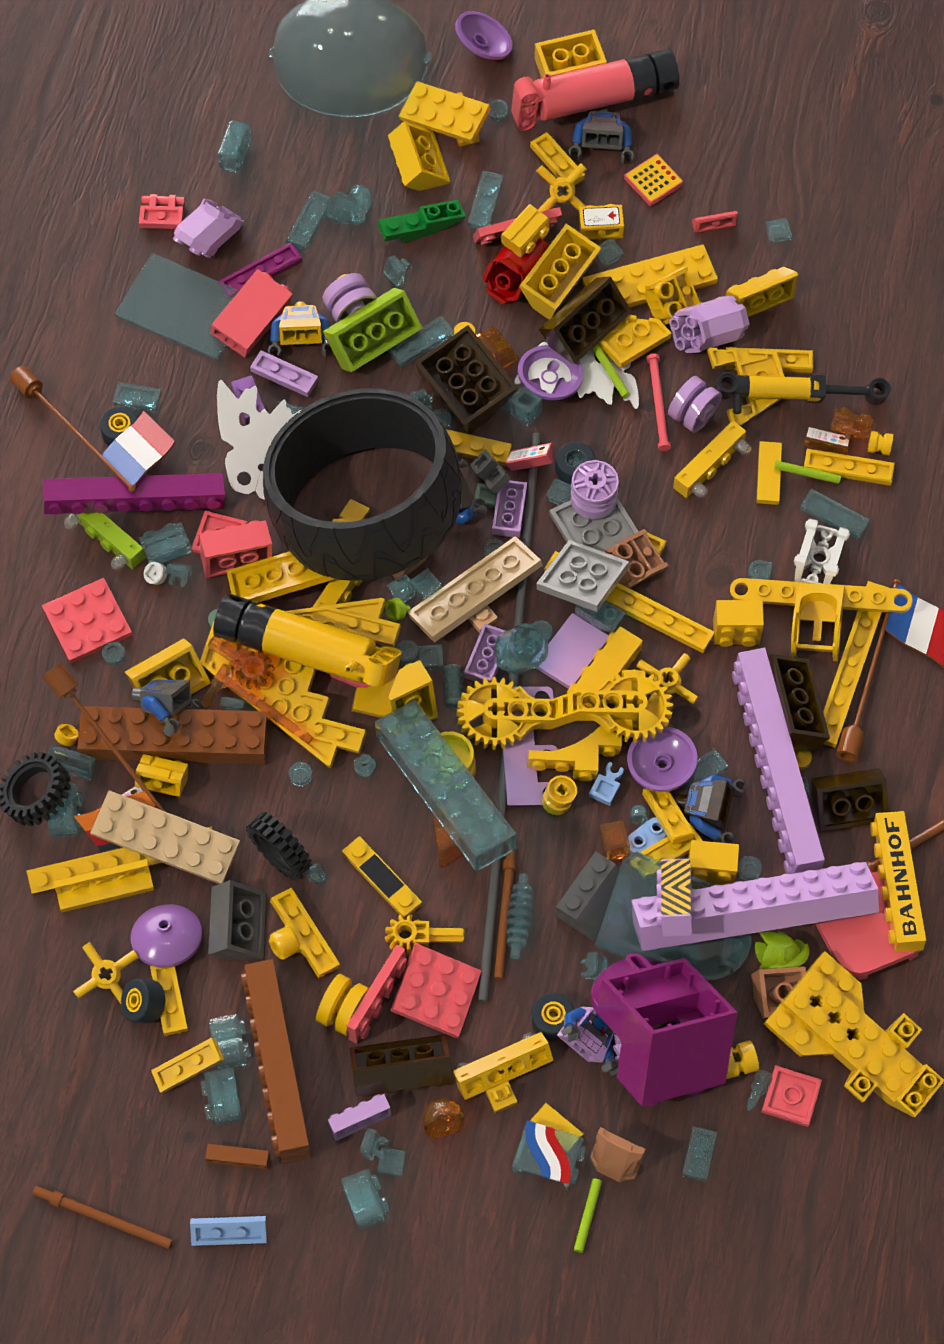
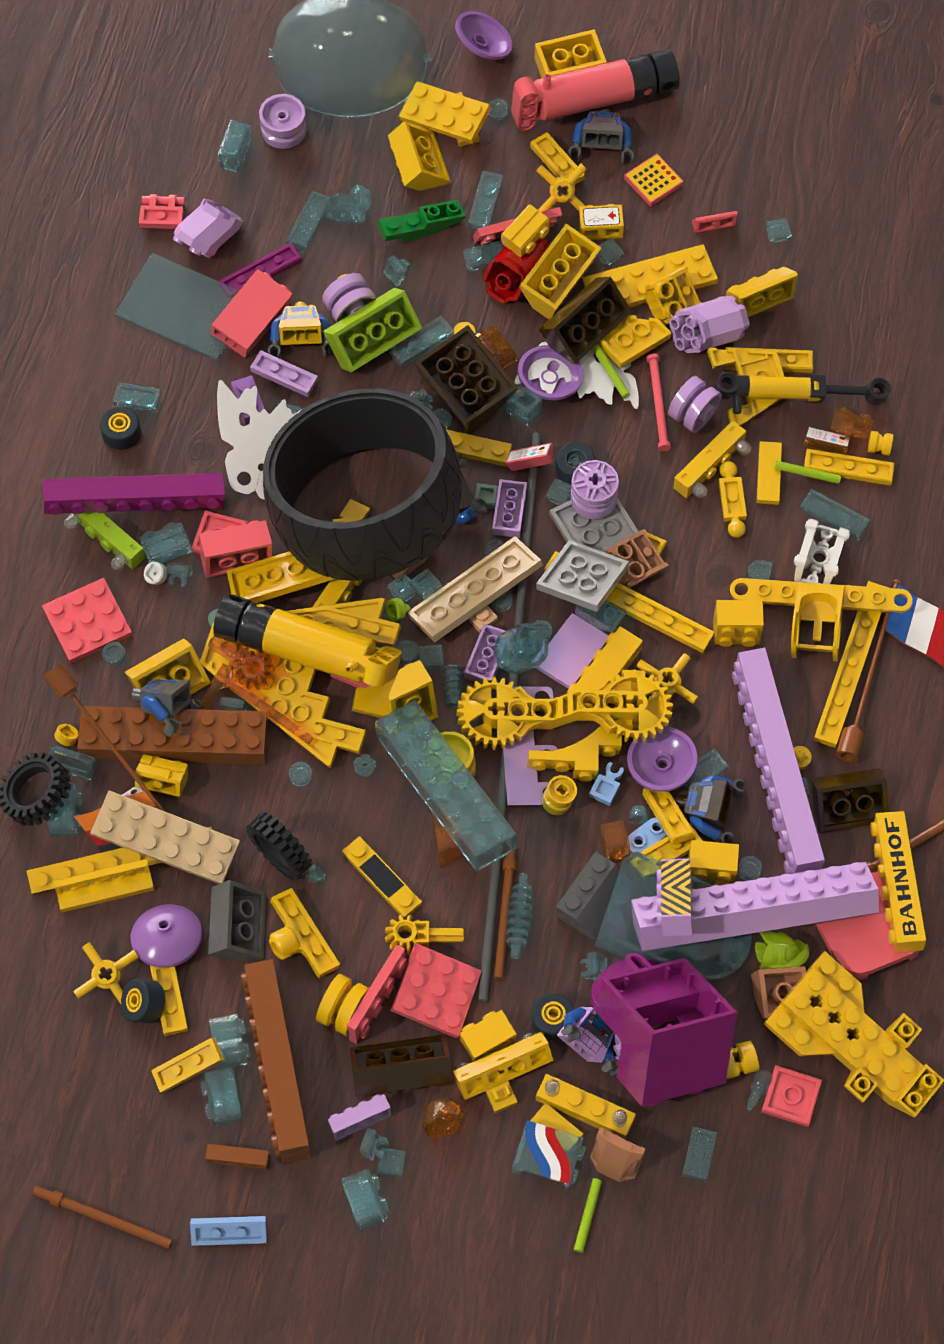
flag [10,366,175,493] -> none
dark grey slope [470,449,511,494] -> none
dark brown slope [769,654,830,752] -> none
none -> lavender wheel [259,94,307,149]
none -> yellow brick [460,1010,516,1062]
none -> clear light blue plate [462,240,504,272]
none -> clear light blue tile [490,590,513,611]
none -> yellow piece [536,1074,636,1140]
none -> yellow plate [719,461,747,538]

